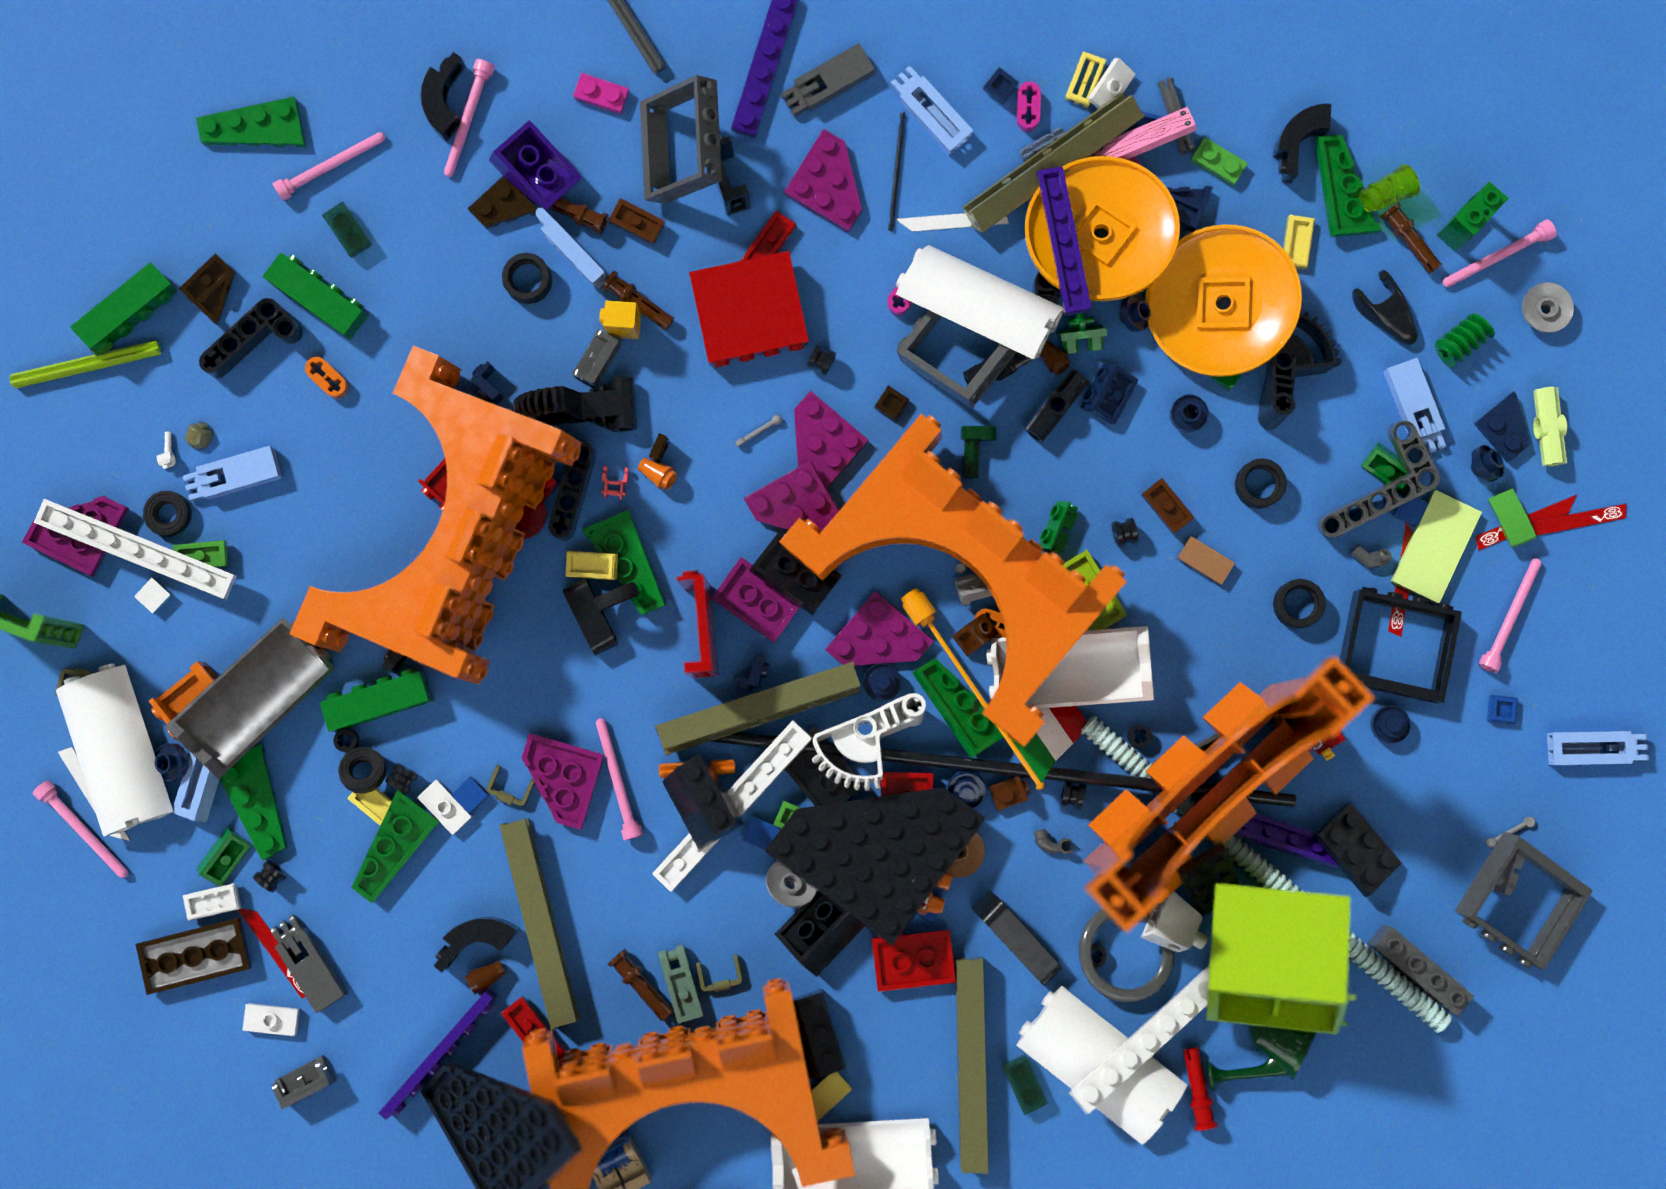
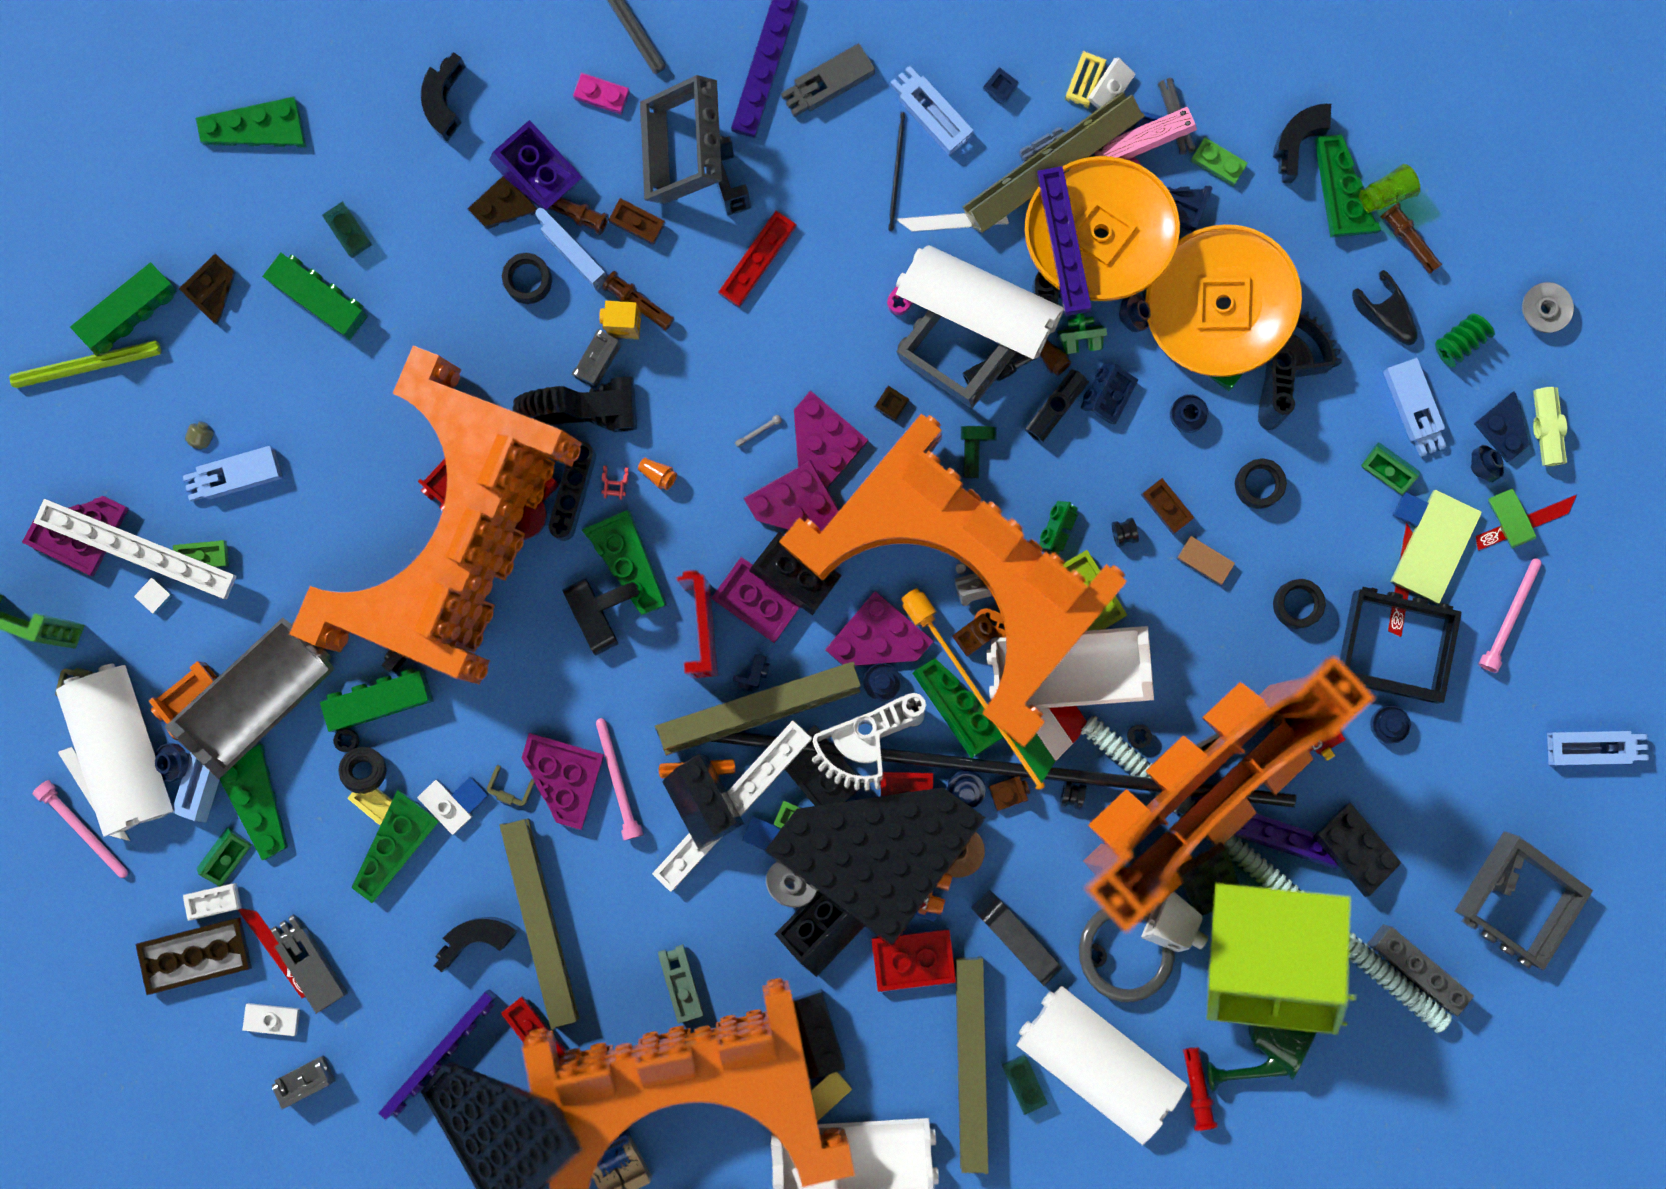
black tyre [143,491,191,536] -> none
white hand [157,432,176,469] -> none
black beam [199,298,303,378] -> none
black wheel [253,860,287,893] -> none
bright pink piece [272,132,386,201] -> none
orange beam [305,357,349,399] -> none
black wheel [385,763,418,793] -> none
bright pink piece [444,59,495,177] -> none
reddish brown cone [465,960,506,995] -> none
dark blue bracket [470,361,504,404] -> none
light yellow tile [565,551,618,580] -> none
reddish brown pin [608,949,674,1021] -> none
dark brown tile [649,433,670,463] -> none
red panel [689,251,809,368] -> none
olive piece [696,954,742,993] -> none
magenta plate [784,129,862,233] -> none
black wheel [807,344,837,376] -> none
dark pink beam [1016,81,1041,132] -> none
dark grey arm [1034,829,1073,854] -> none
white plate [1069,964,1210,1114] -> none
light yellow tile [1283,215,1315,270] -> none
dark grey beam [1317,421,1440,538] -> none
dark grey arm [1351,545,1392,569] -> none
green window [1437,181,1509,252] -> none
bright pink piece [1442,219,1557,287] -> none
light grey hinge [1486,817,1535,848] -> none
blue tile [1487,695,1518,724] -> none
red sticker [1530,503,1627,536] -> none

